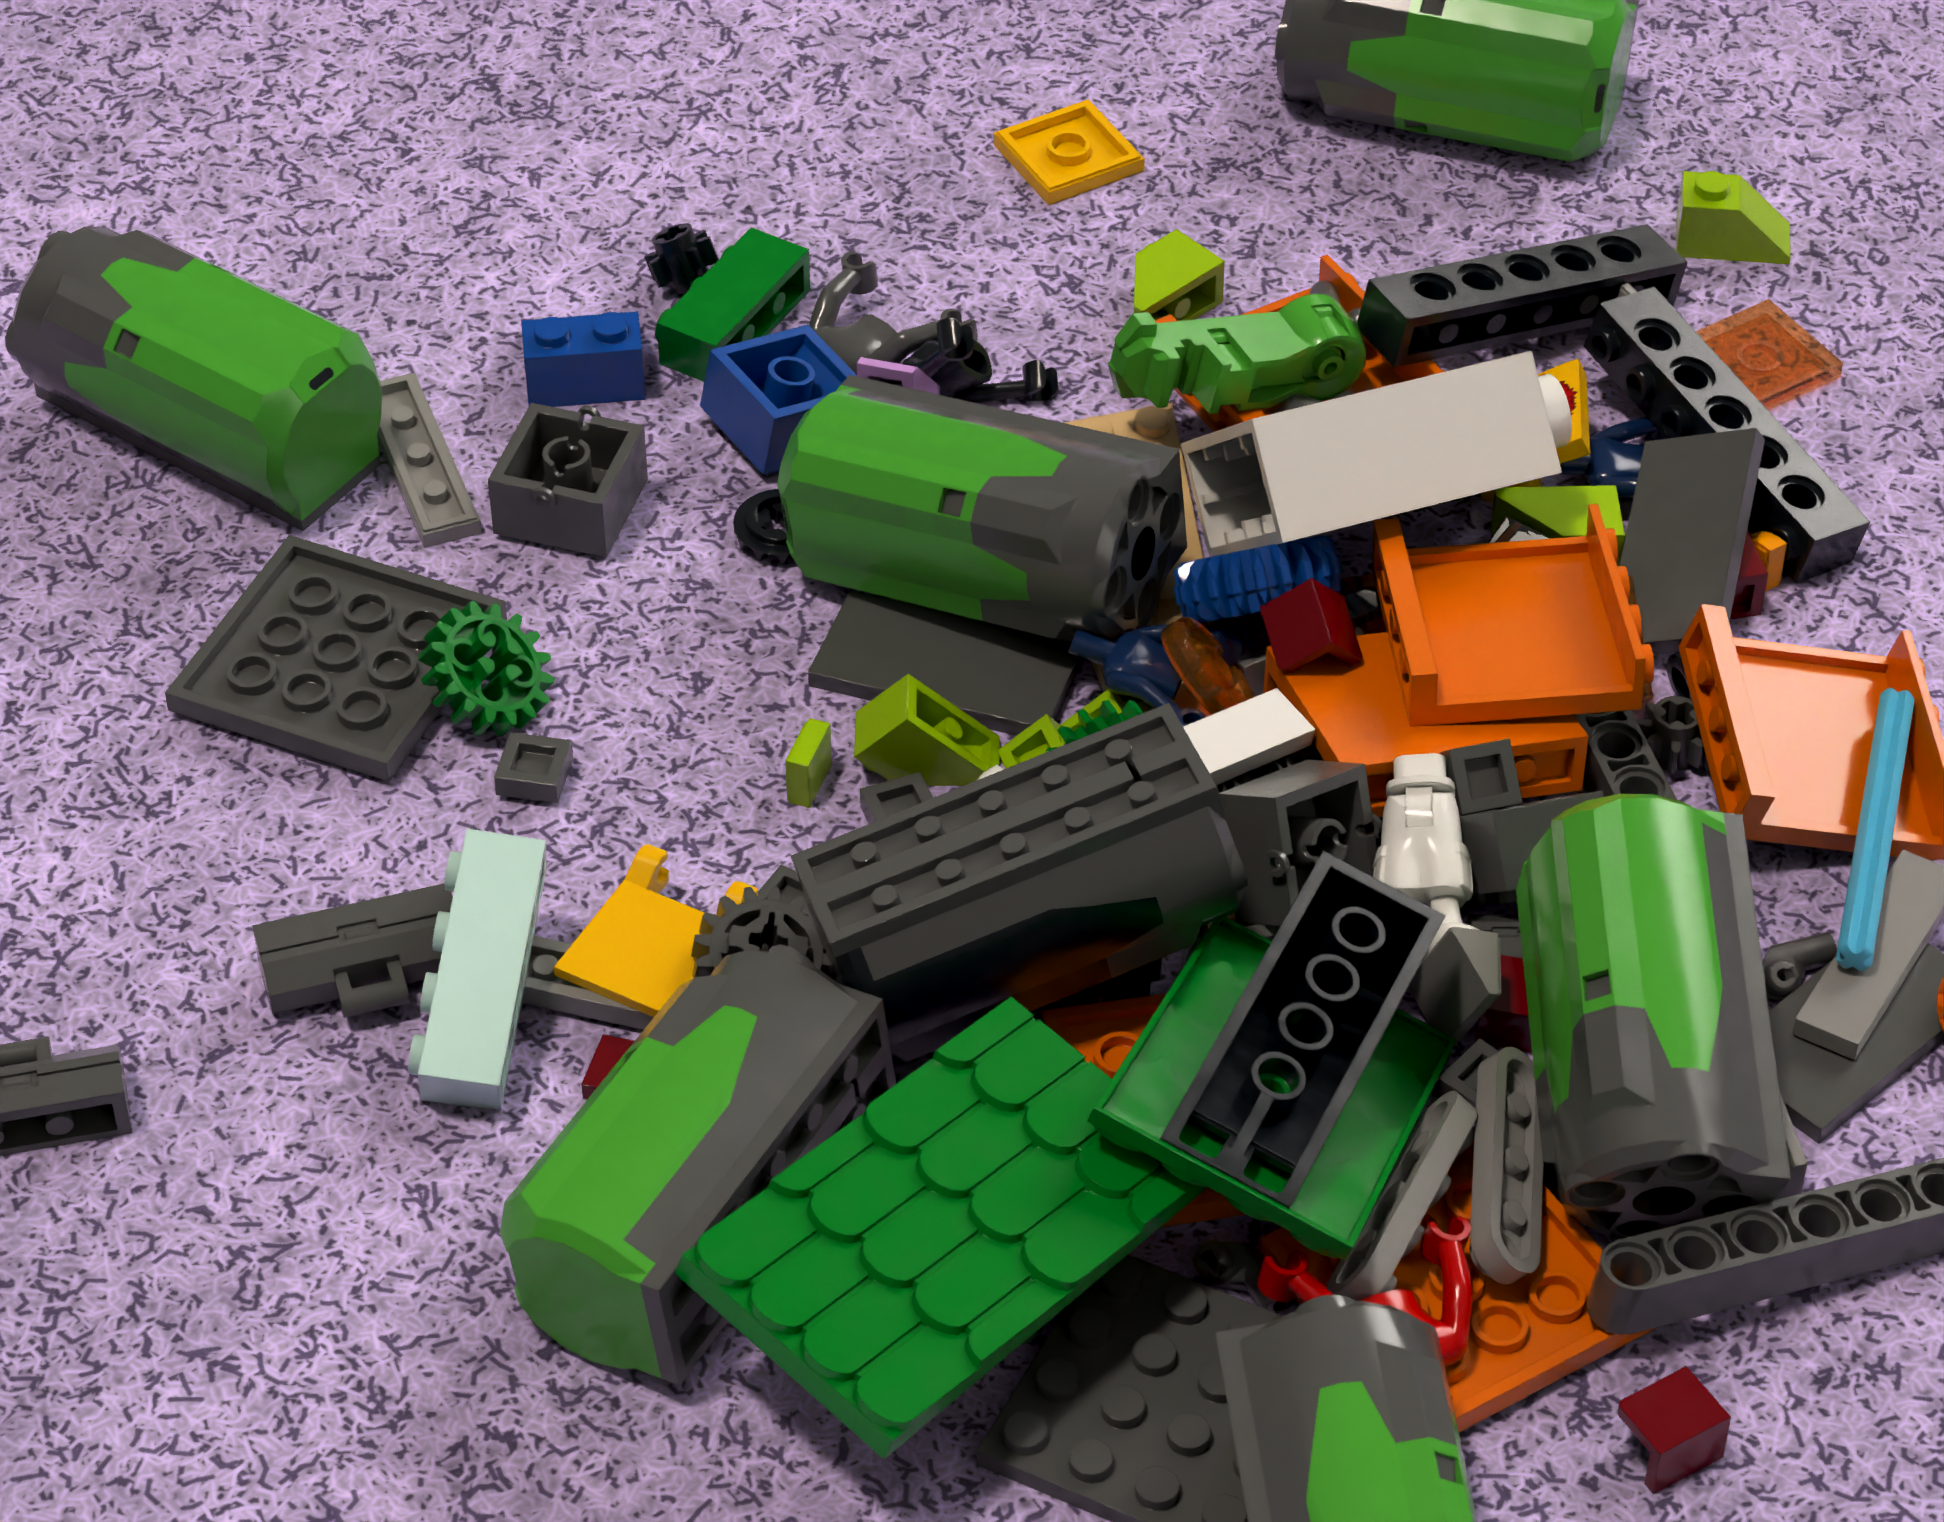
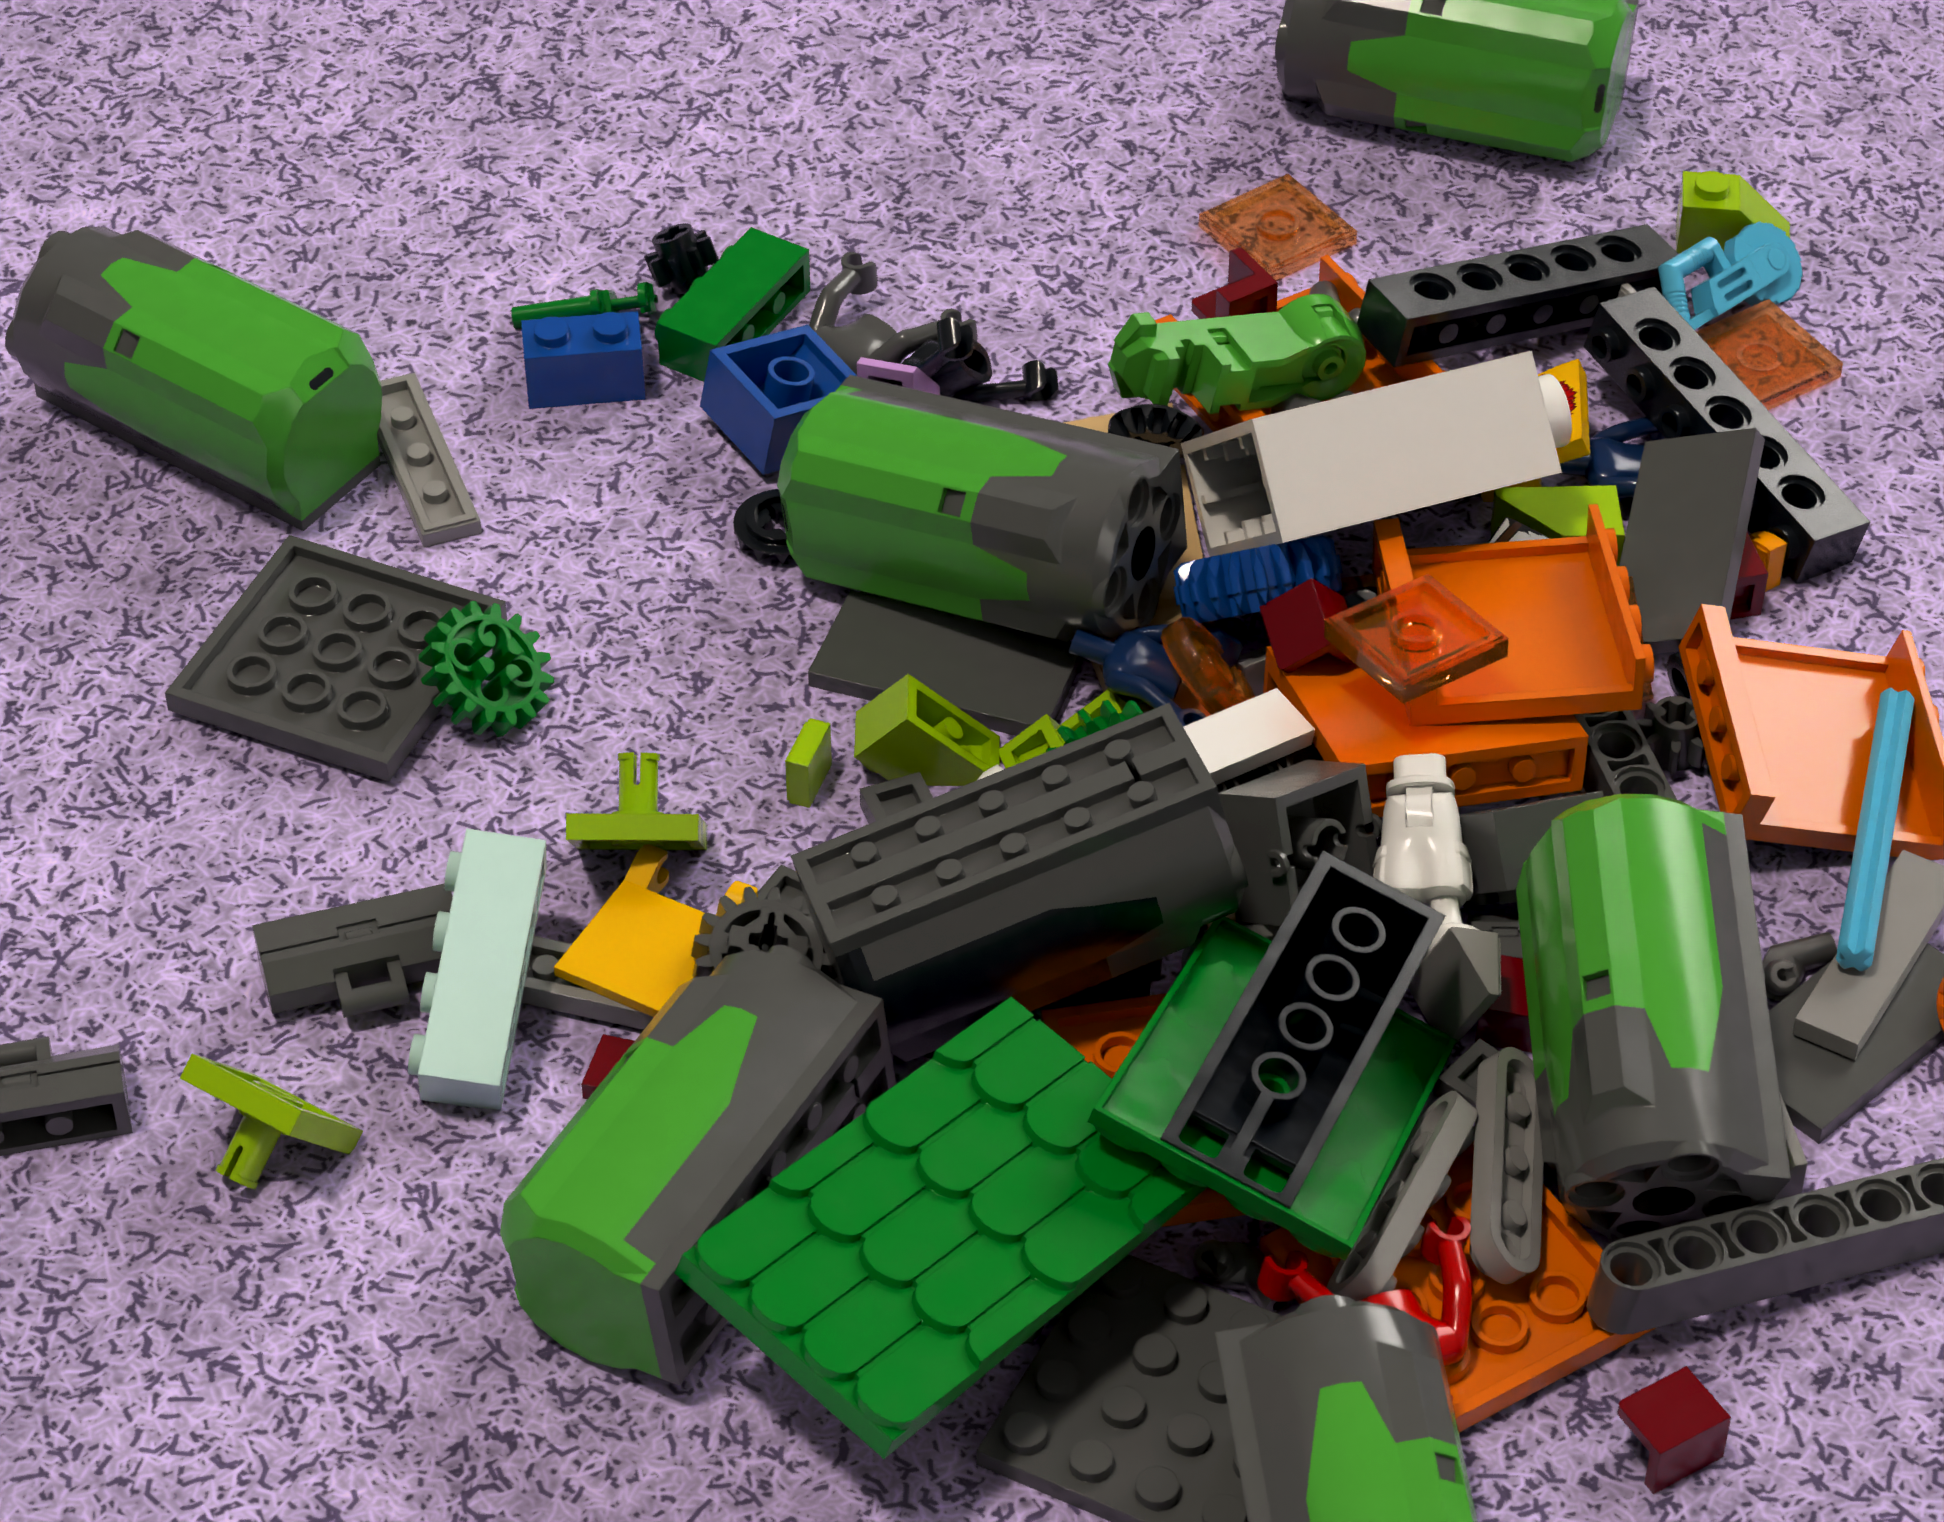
dark grey brick [488,403,648,557] -> none
dark grey plate [494,732,573,803] -> none
yellow tile [994,99,1145,205] -> none
lime slope [1134,229,1225,321] -> none
dark grey plate [1440,738,1523,816] -> none
none -> lime tile [180,1053,363,1190]
none -> green piece [511,282,658,329]
none -> lime tile [566,752,708,850]
none -> black gear [1108,404,1204,465]
none -> dark red panel [1191,247,1278,319]
none -> clear orange tile [1199,174,1357,281]
none -> clear orange tile [1324,574,1509,704]
none -> medium azure piece [1658,222,1803,330]

